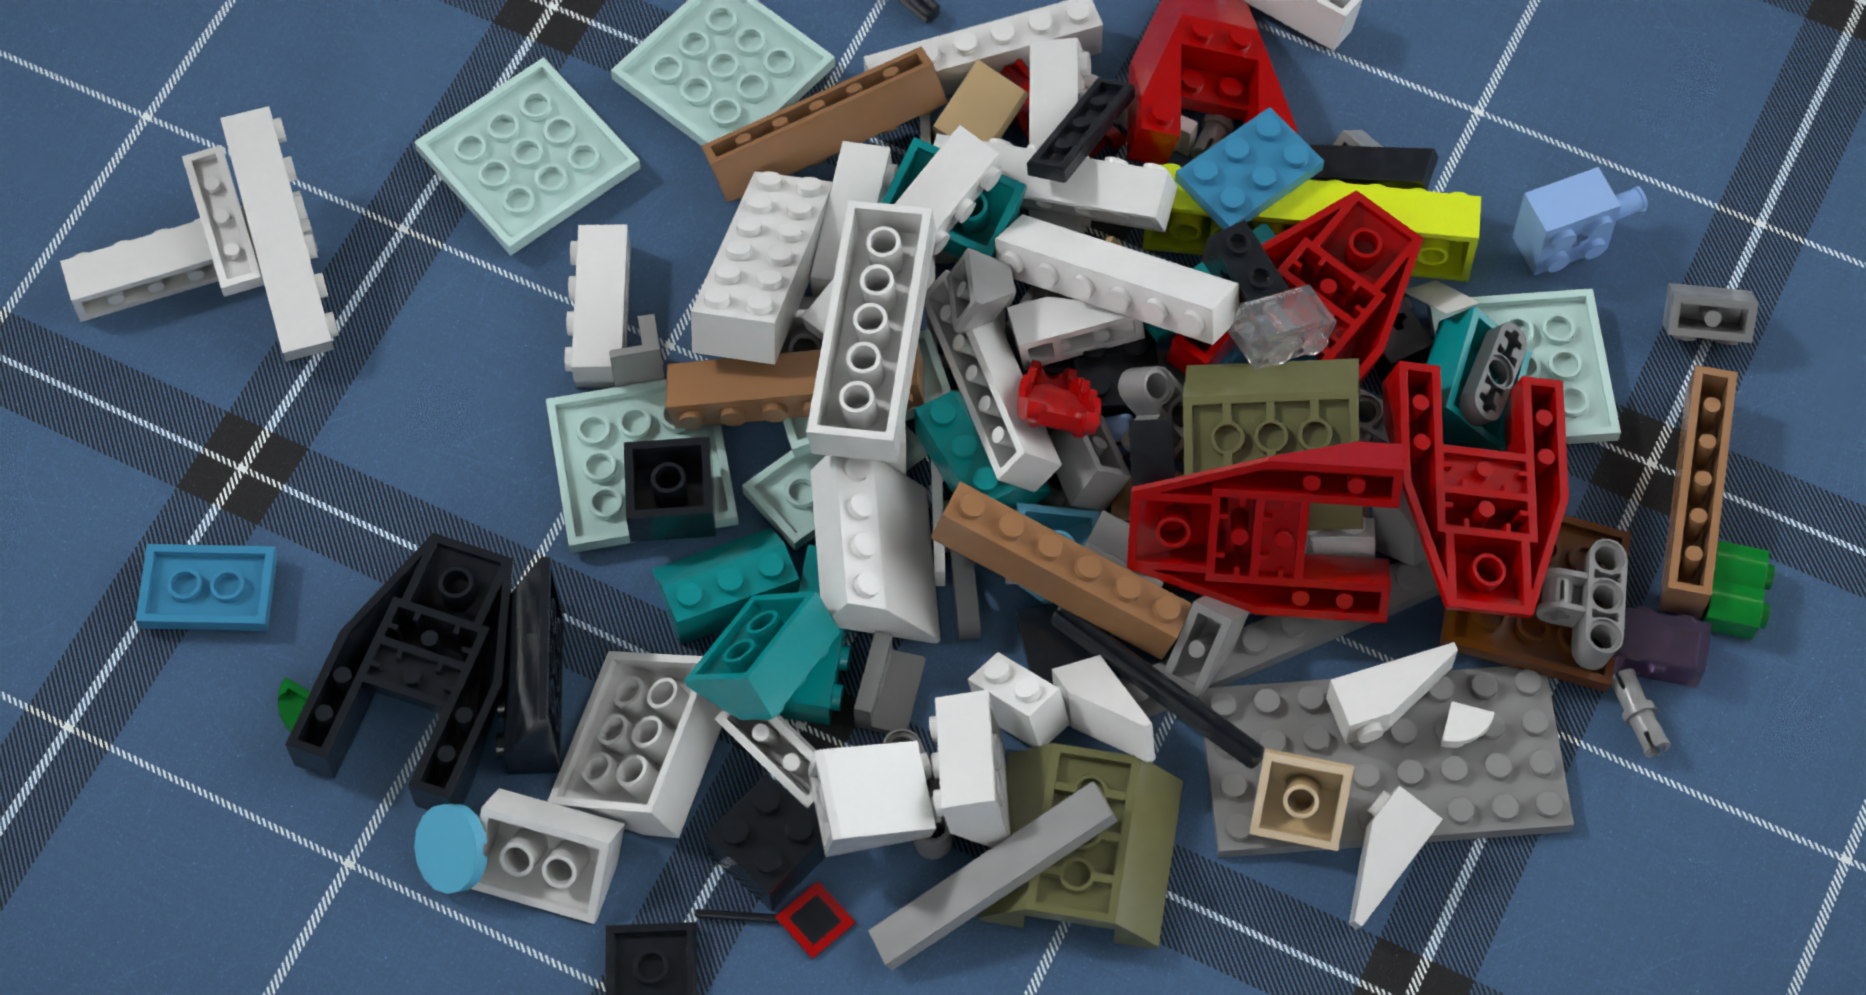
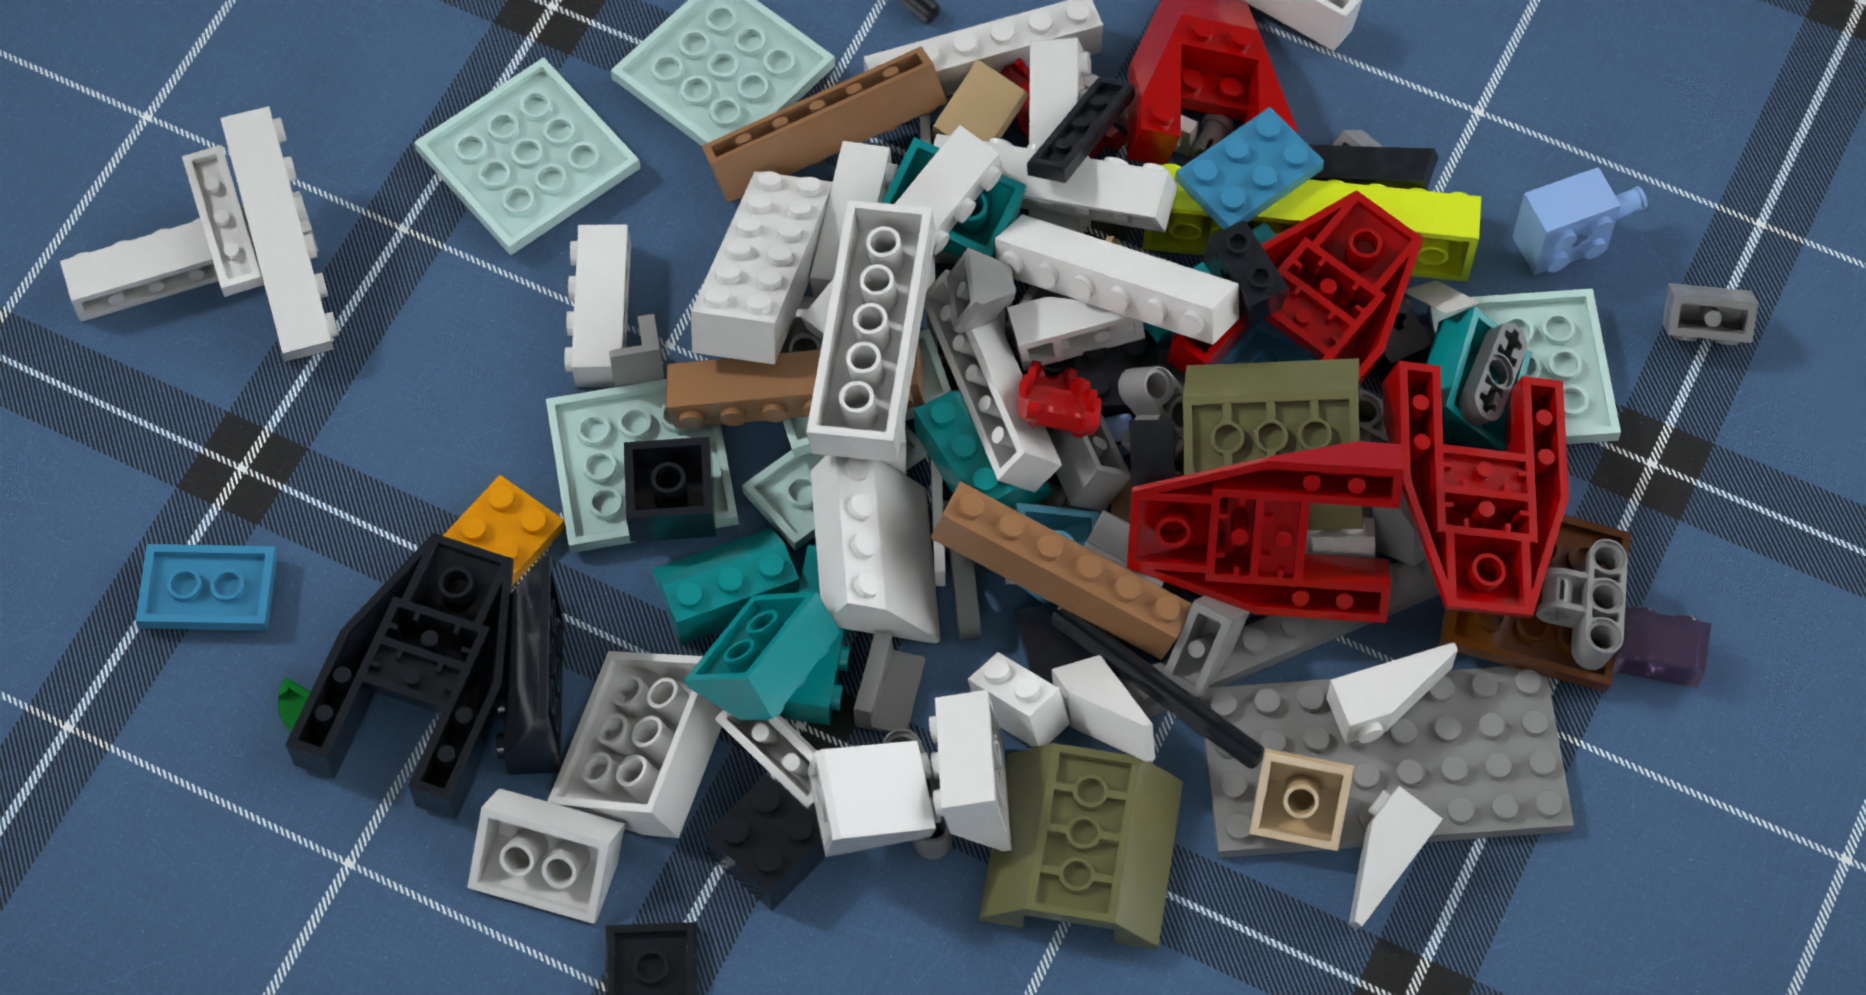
medium azure tile [414,803,488,894] -> none
piece [694,881,856,960] -> none
light grey tile [868,781,1118,971] -> none
clear brick [1228,285,1337,370] -> none
white tile [1440,701,1495,748] -> none
light grey pin [1611,668,1671,758] -> none
medium nougat brick [1658,365,1738,618] -> none
green brick [1701,540,1775,640] -> none
none -> light orange plate [443,475,566,586]

